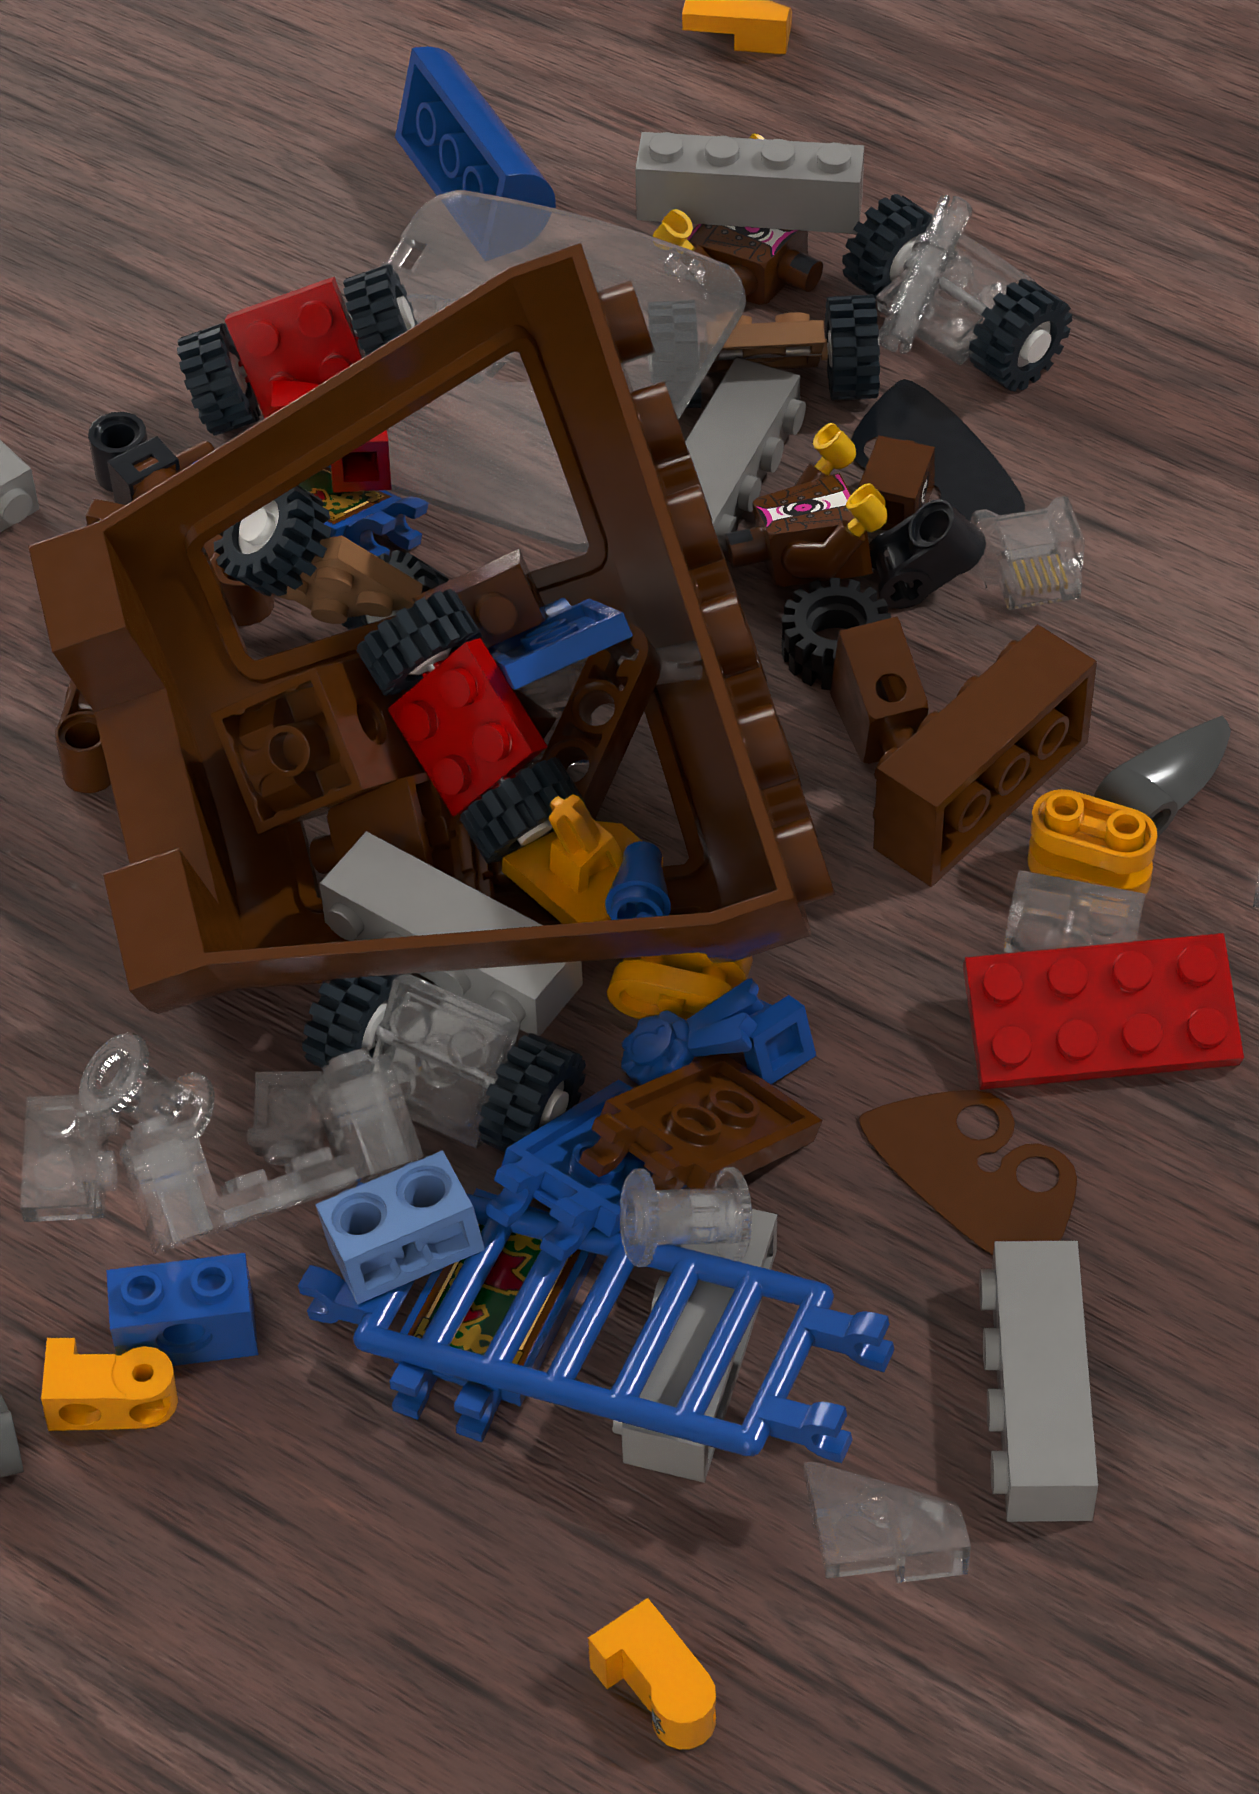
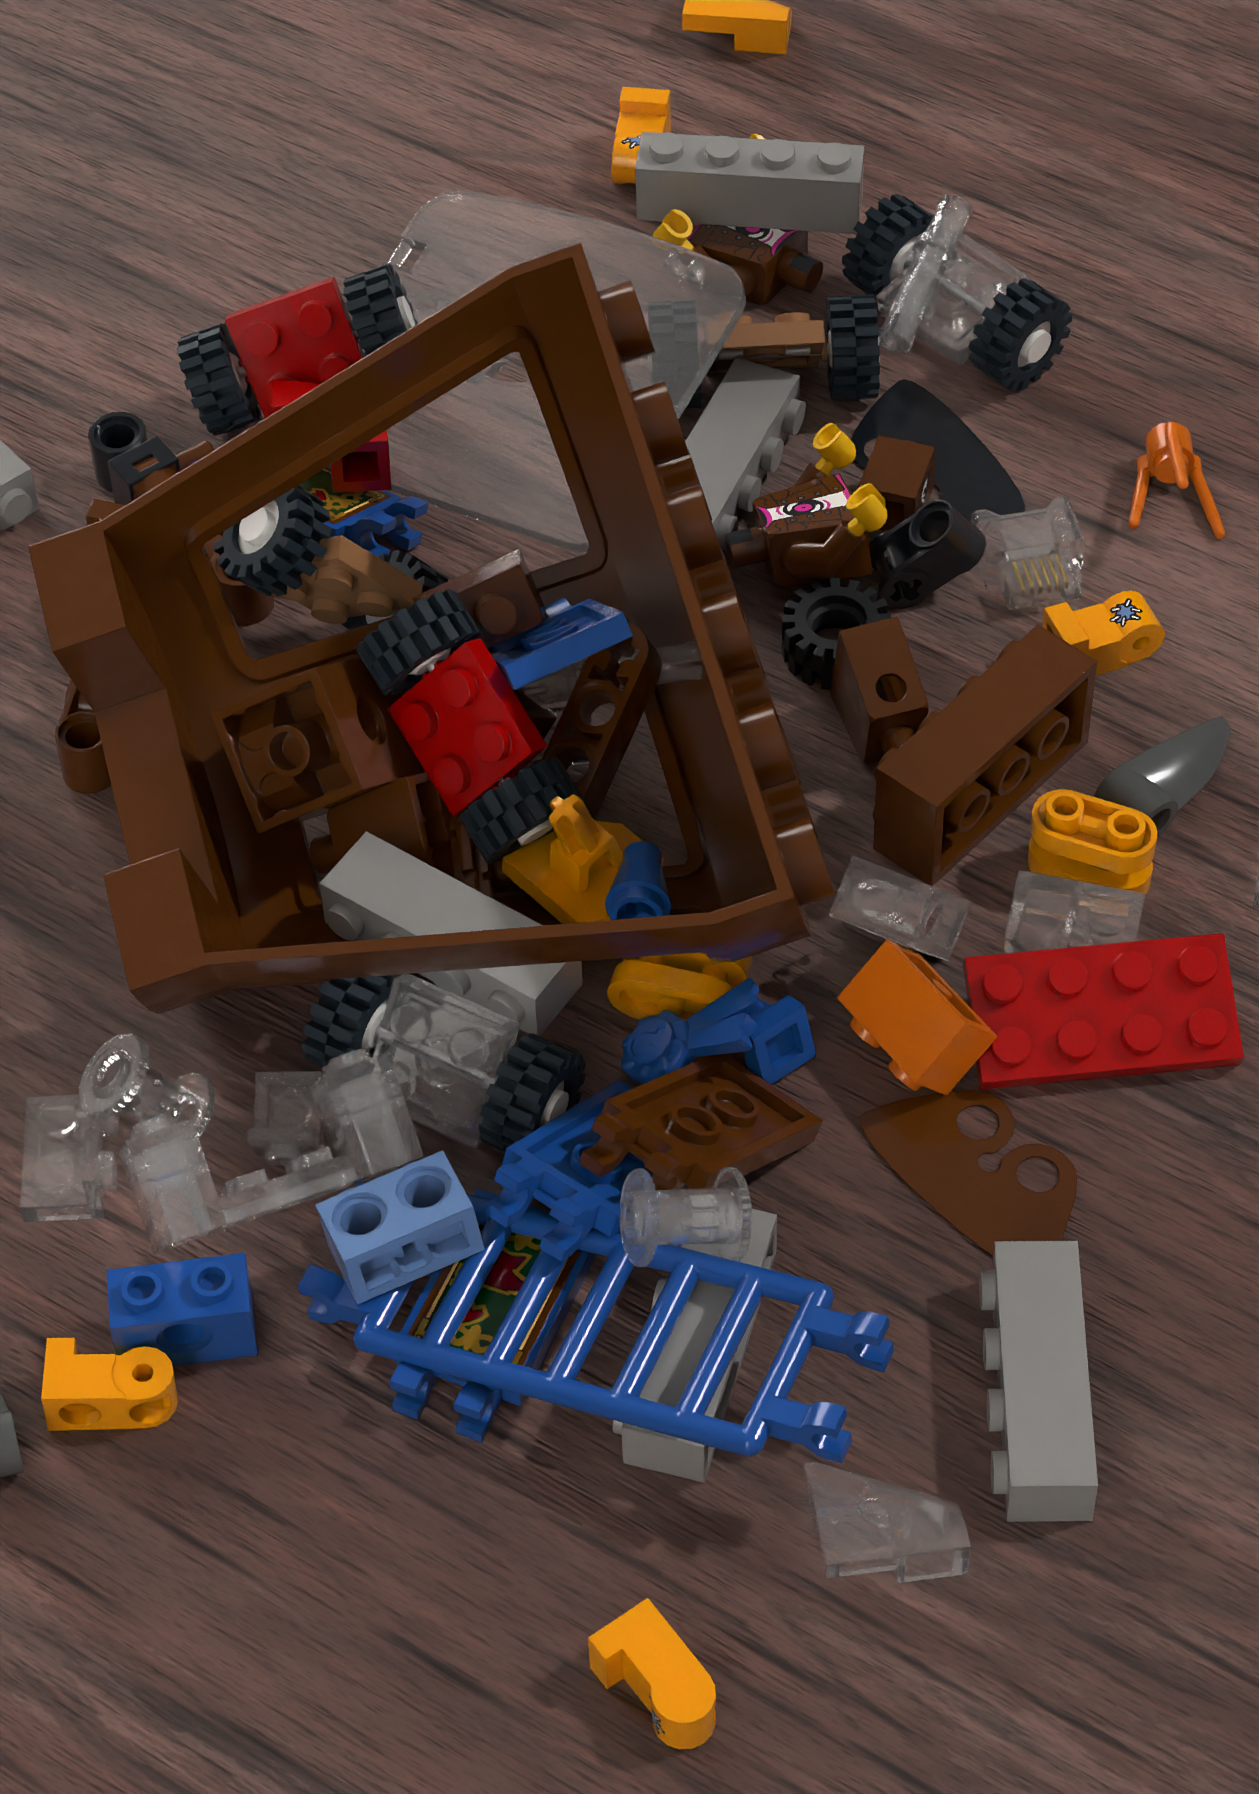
blue brick [395,46,556,266] -> none
none -> light orange leg [611,87,671,184]
none -> clear torso [829,855,972,961]
none -> orange brick [837,939,998,1095]
none -> light orange leg [1042,590,1165,676]
none -> orange plant [1128,422,1226,539]

